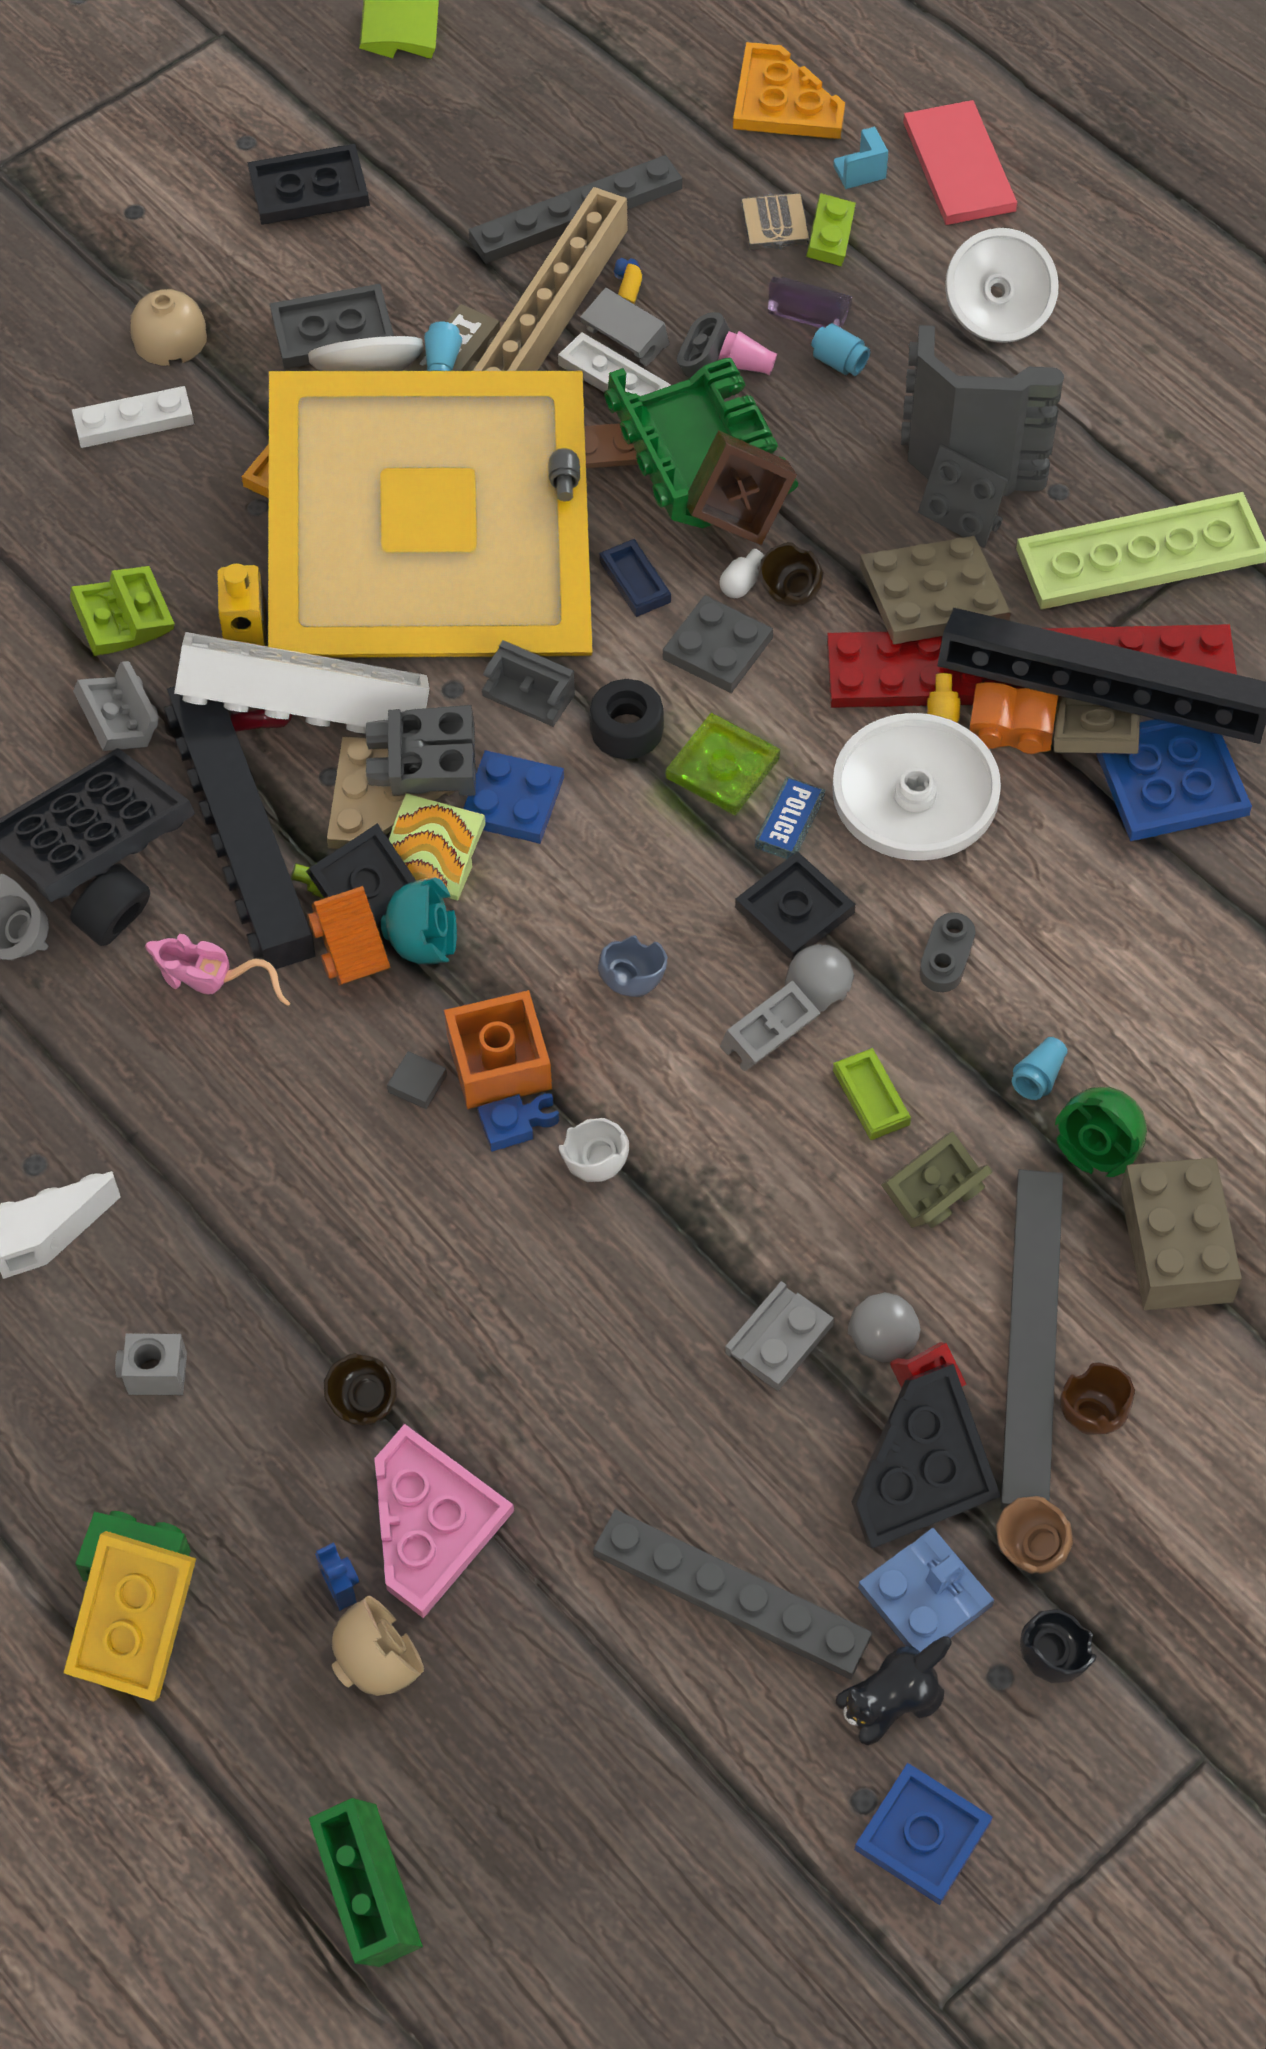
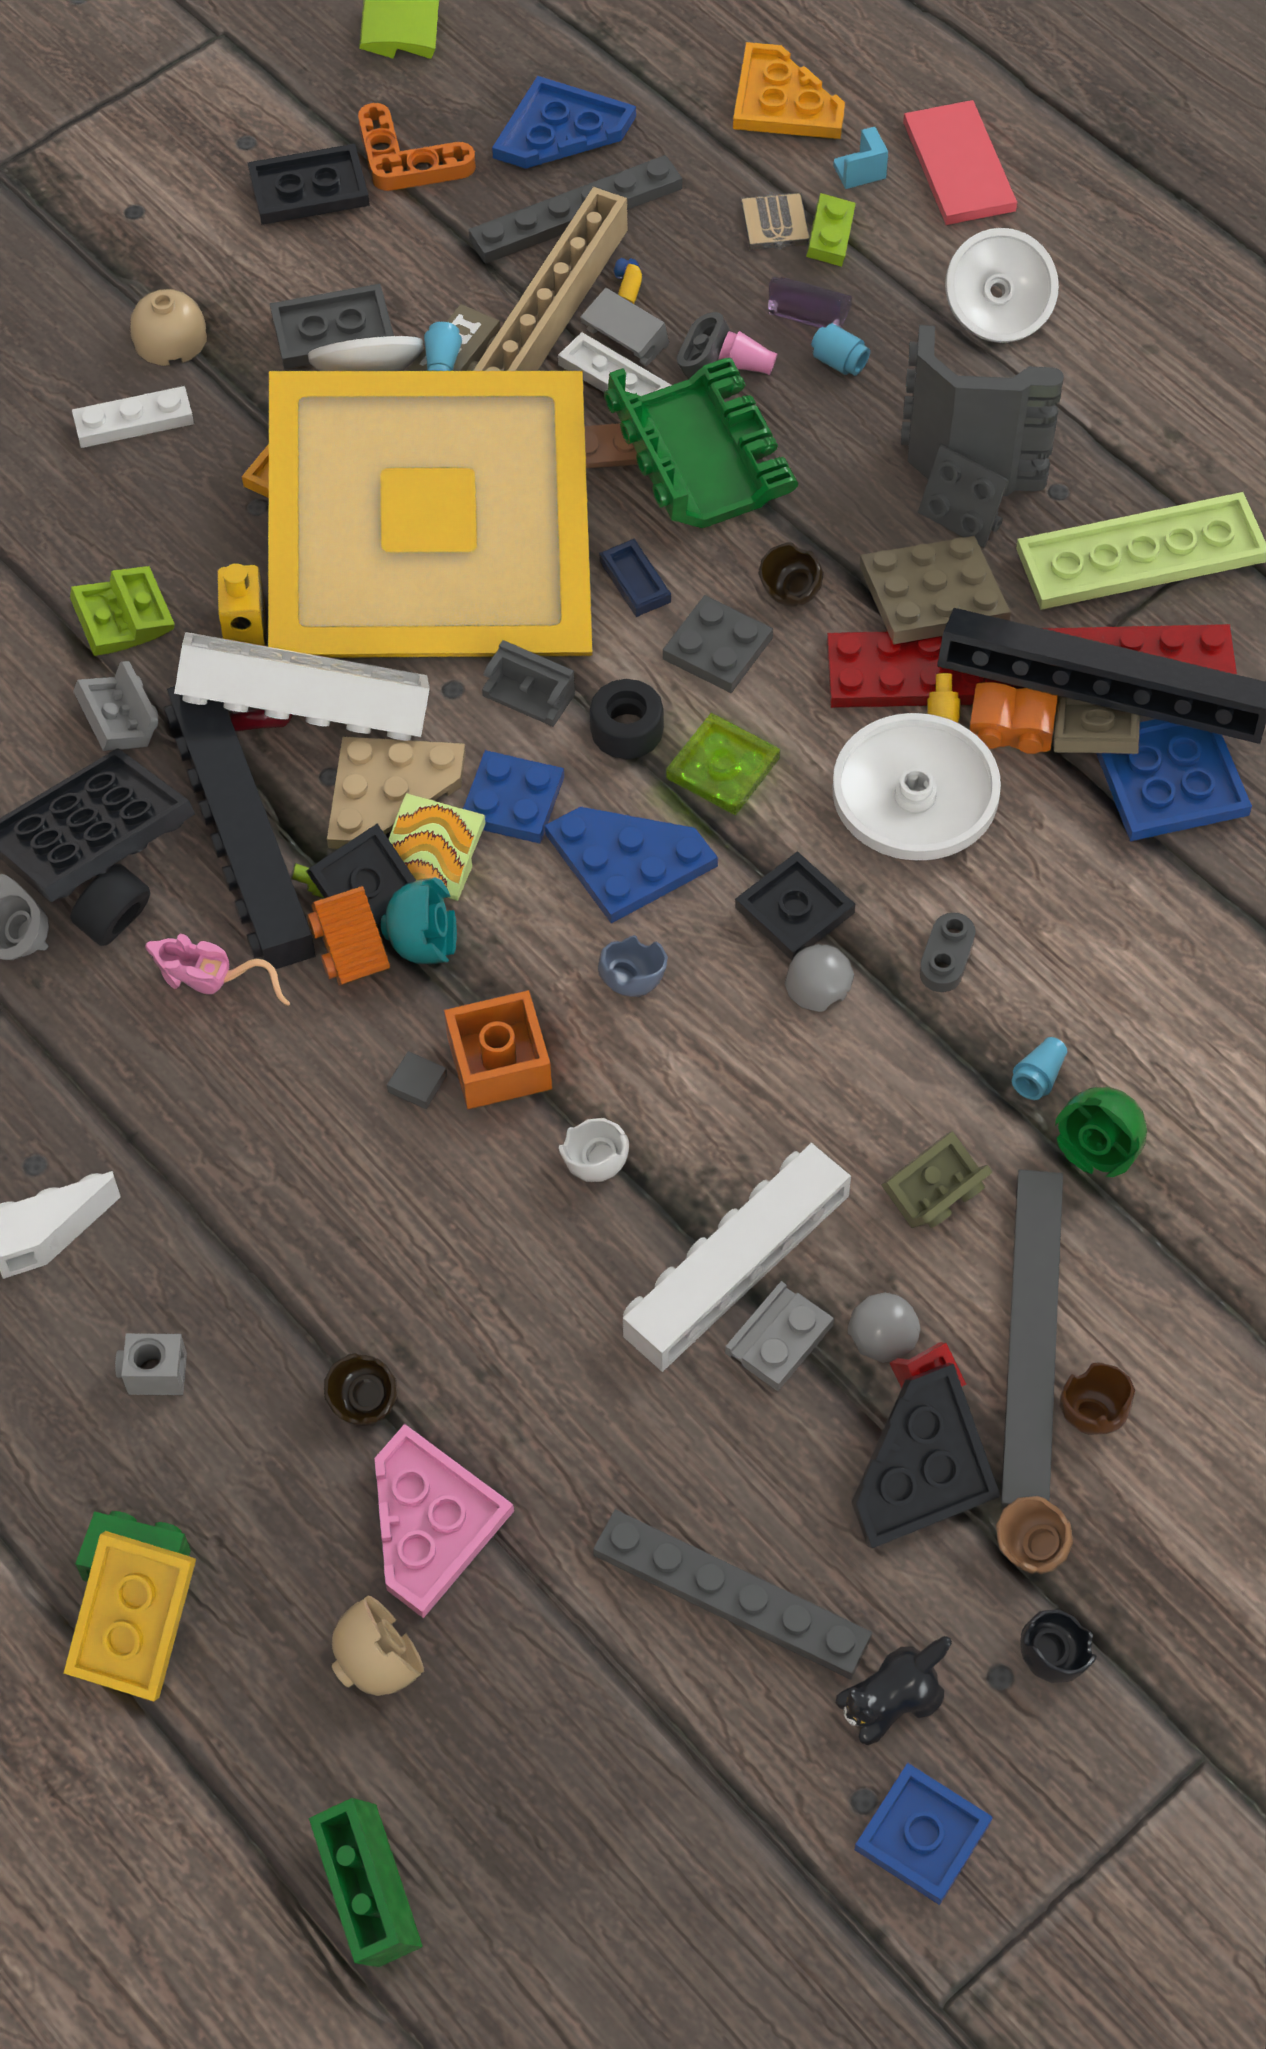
blue plate [315,1542,360,1611] -> none
dark grey hips [366,705,476,796] -> none
blue plate [477,1093,559,1152] -> none
dark grey cylinder [548,448,580,501] -> none
reddish brown brick [687,430,797,545] -> none
white cylinder [719,549,764,598] -> none
light grey hinge [720,980,820,1071] -> none
tile [755,776,825,859] -> none
lime tile [833,1048,911,1141] -> none
medium blue hinge [858,1528,994,1651] -> none
dark tan brick [1120,1157,1242,1311] -> none
none -> orange beam [358,103,476,191]
none -> blue plate [492,76,636,169]
none -> blue plate [545,807,718,923]
none -> white brick [623,1143,851,1372]

